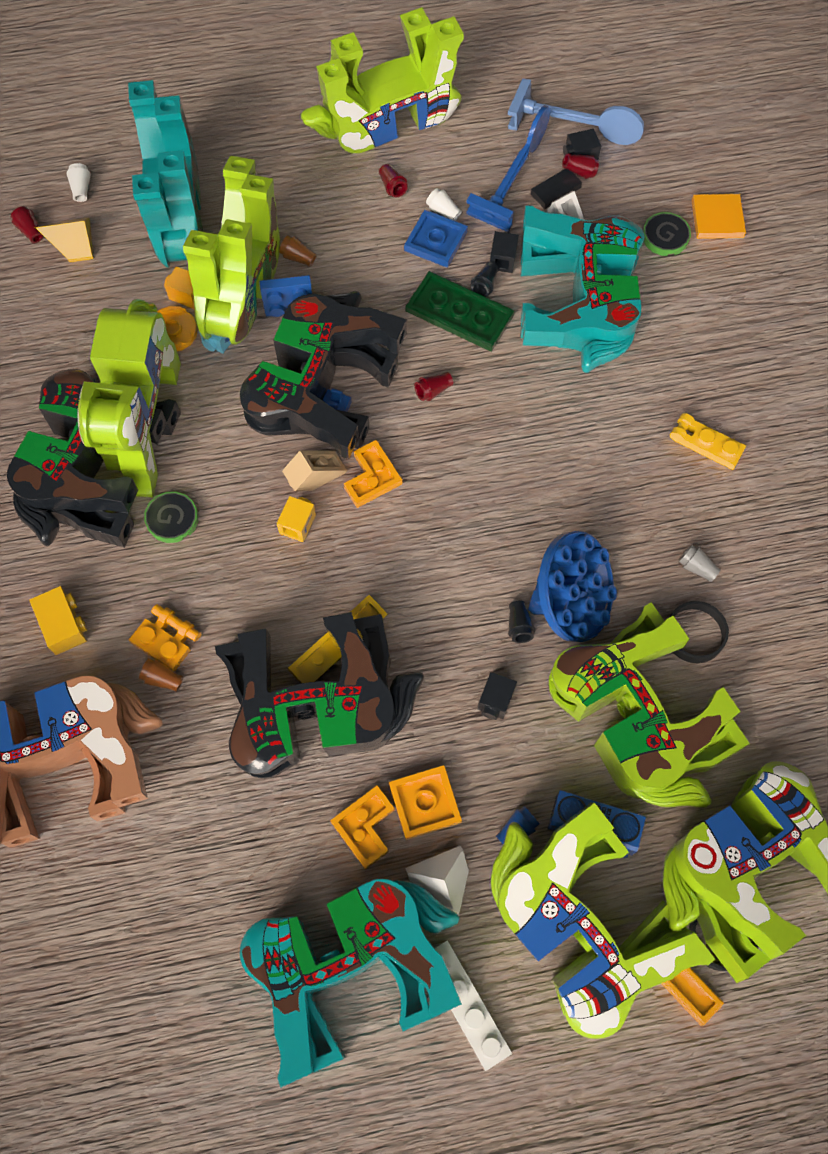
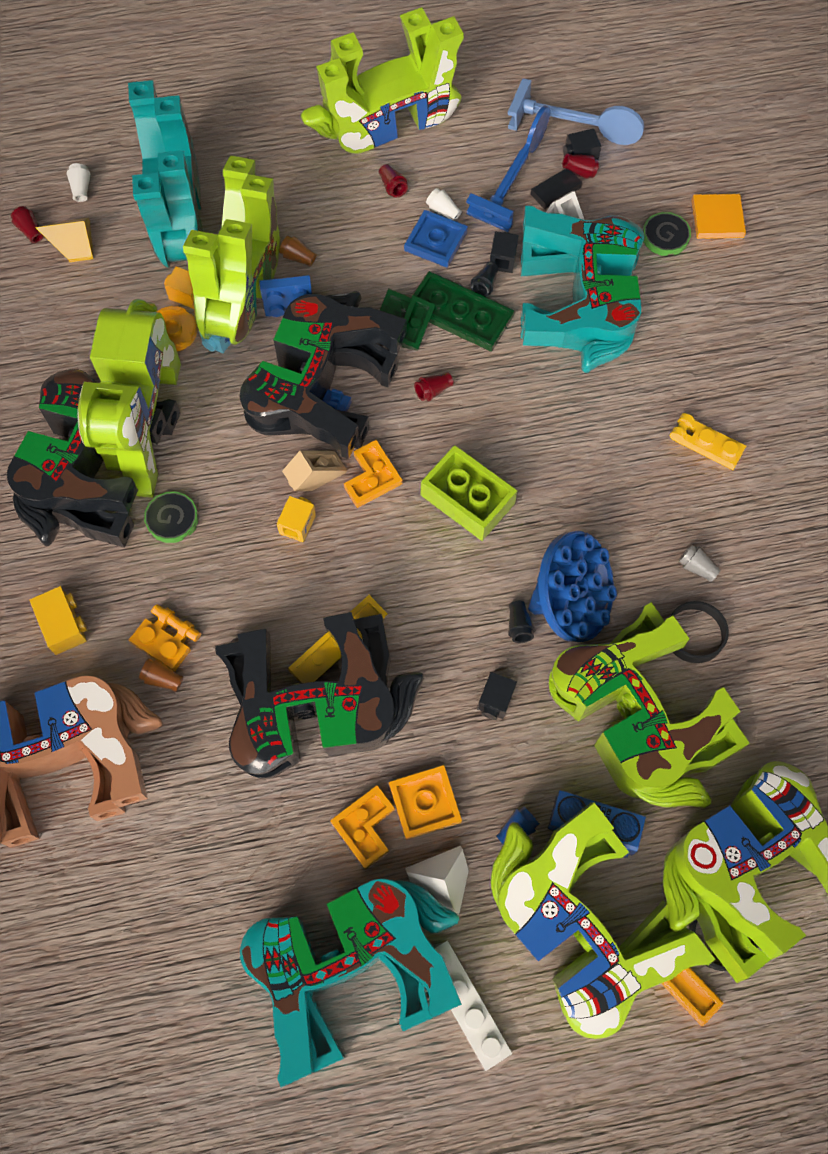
none -> dark green slope [380,288,435,351]
none -> lime brick [421,445,517,541]

